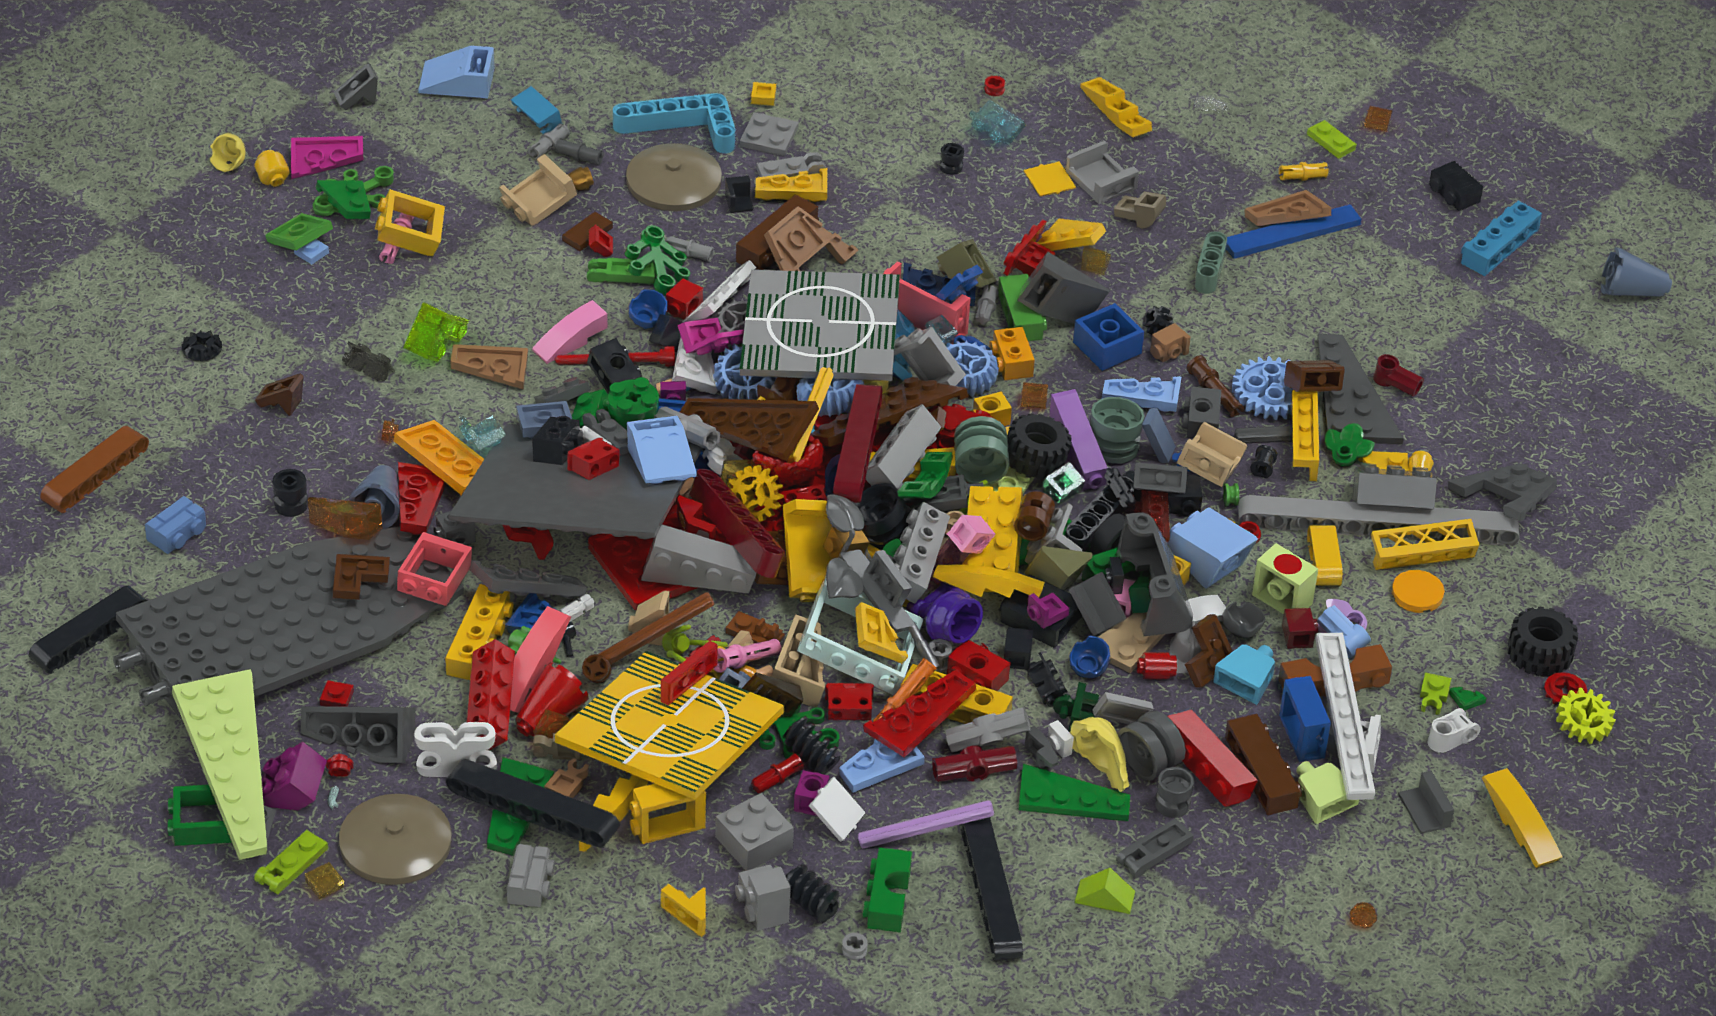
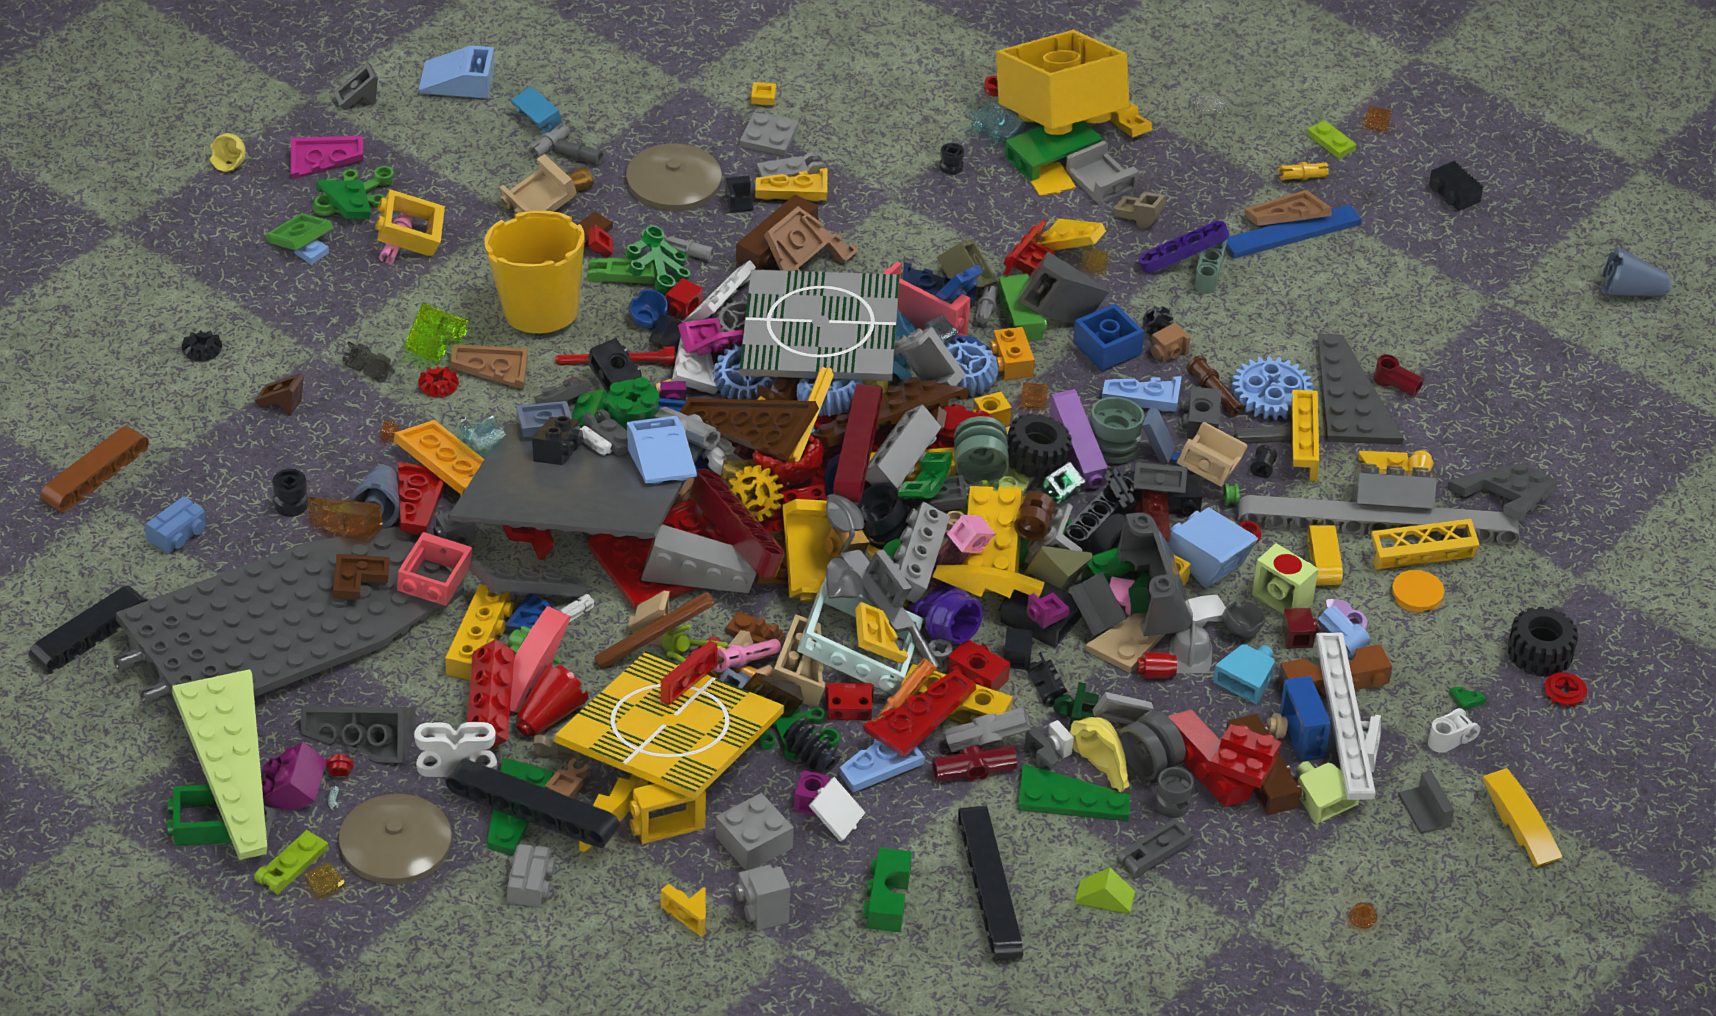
yellow head [254,150,289,187] -> none
red plate [319,680,354,707] -> none
bright pink slope [532,300,607,364] -> none
clear orange plate [533,709,570,739] -> none
black hand [562,621,576,657] -> none
red piece [567,438,620,480] -> none
reddish brown wheel [582,654,612,683] -> none
medium azure beam [613,93,735,153] -> none
red slope [677,495,716,540] -> none
red axle [751,753,804,793] -> none
black piece [785,864,839,923] -> none
light grey bush [842,933,868,960] -> none
lavender axle [858,800,994,849] -> none
blue hair [1069,636,1110,678] -> none
black plate [1104,557,1124,594] -> none
reddish brown plate [1184,614,1233,687] -> none
reddish brown brick [1284,360,1345,392] -> none
green plate [1325,423,1375,466] -> none
lime plate [1420,672,1451,715] -> none
dark azure brick [1461,200,1542,276] -> none
neon yellow gear [1556,688,1616,744] -> none
none -> red gear [418,365,459,397]
none -> yellow cone [484,210,585,333]
none -> yellow brick [996,30,1129,135]
none -> green panel [1004,120,1102,181]
none -> dark purple beam [1138,221,1229,273]
none -> red plate [1209,724,1282,788]
none -> tan plate [1266,713,1288,740]

